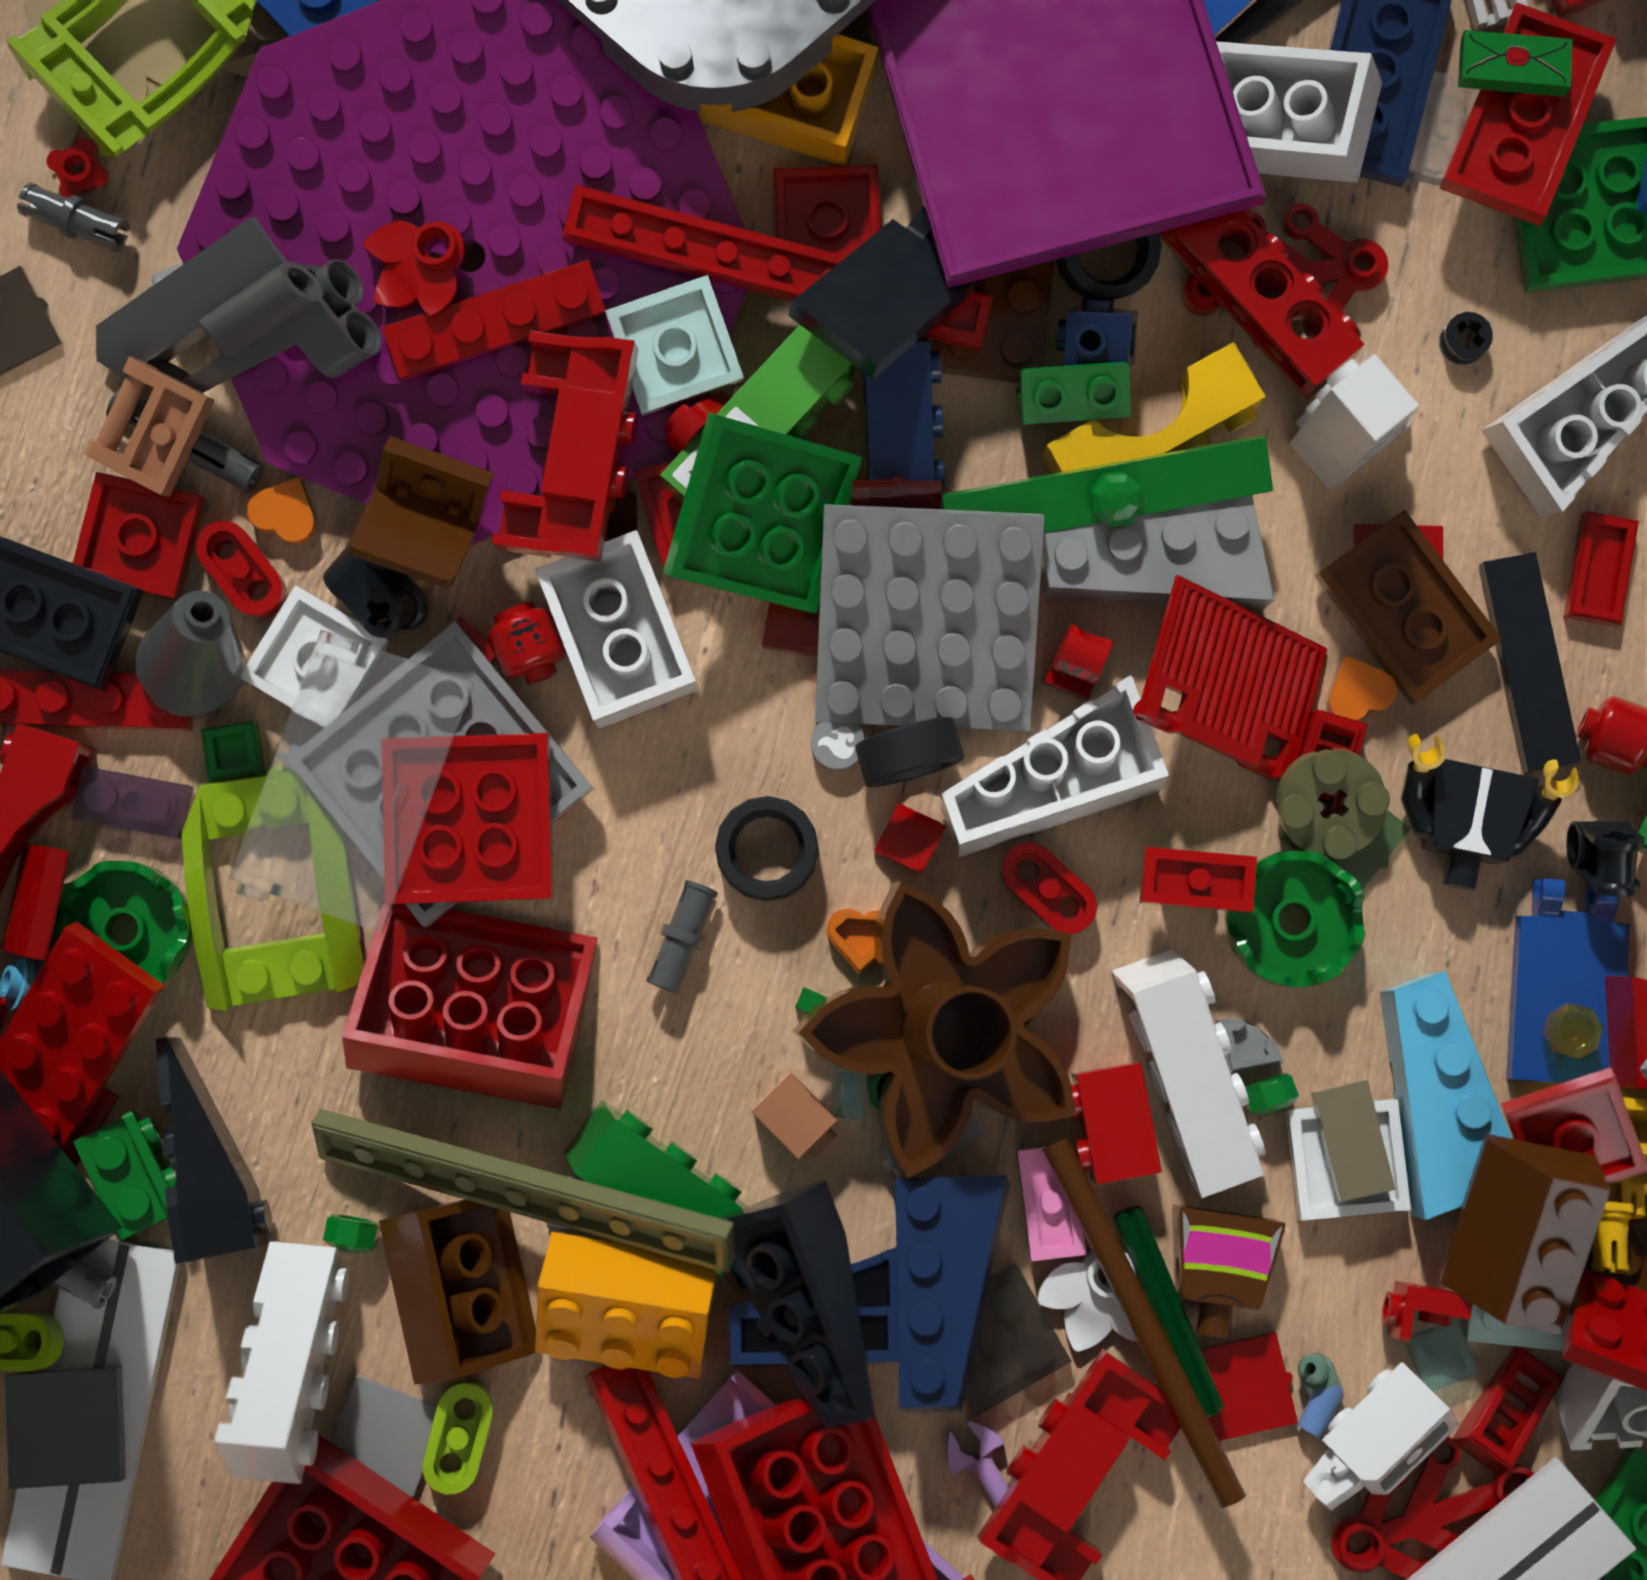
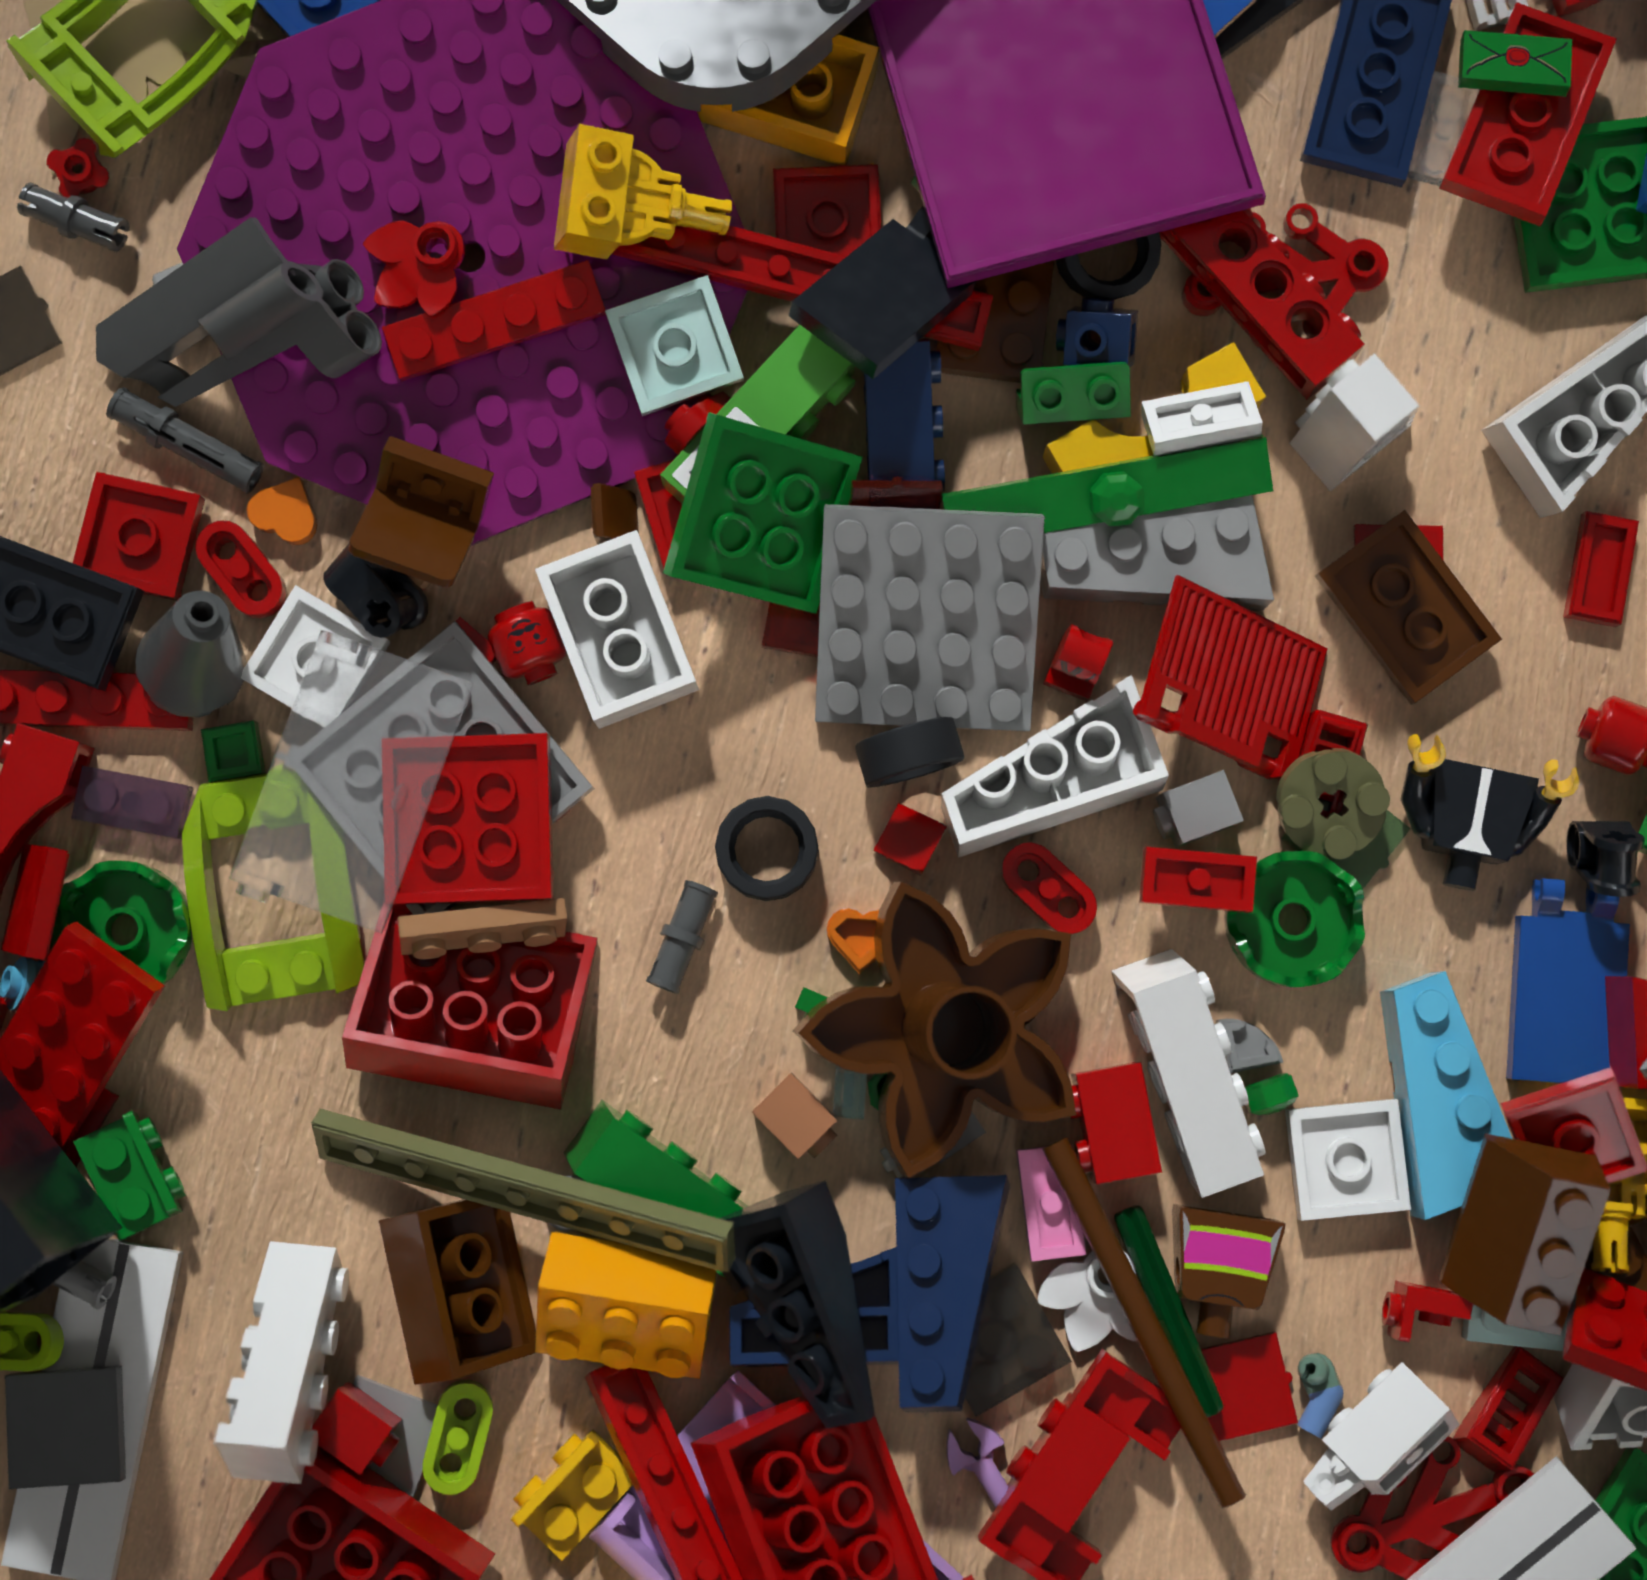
nougat plate [84,356,215,497] -> none
black wedge [156,1037,272,1264] -> none
green tile [323,1214,380,1254] -> none
red bracket [492,330,639,562] -> none
light grey tile [811,722,865,771] -> none
white brick [1217,42,1382,183] -> none
dark tan tile [1311,1080,1396,1202] -> none
orange tile [1326,655,1398,721] -> none
clear light blue tile [1404,1319,1480,1392] -> none
black bush [1439,312,1493,365] -> none
black tile [1479,552,1581,773] -> none
clear yellow tile [1542,1003,1603,1059] -> none
none -> red brick [312,1381,402,1475]
none -> medium nougat plate [398,898,567,959]
none -> yellow bracket [510,1429,633,1561]
none -> yellow brick [554,124,732,260]
none -> white plate [1141,382,1263,457]
none -> light grey brick [1153,770,1244,848]

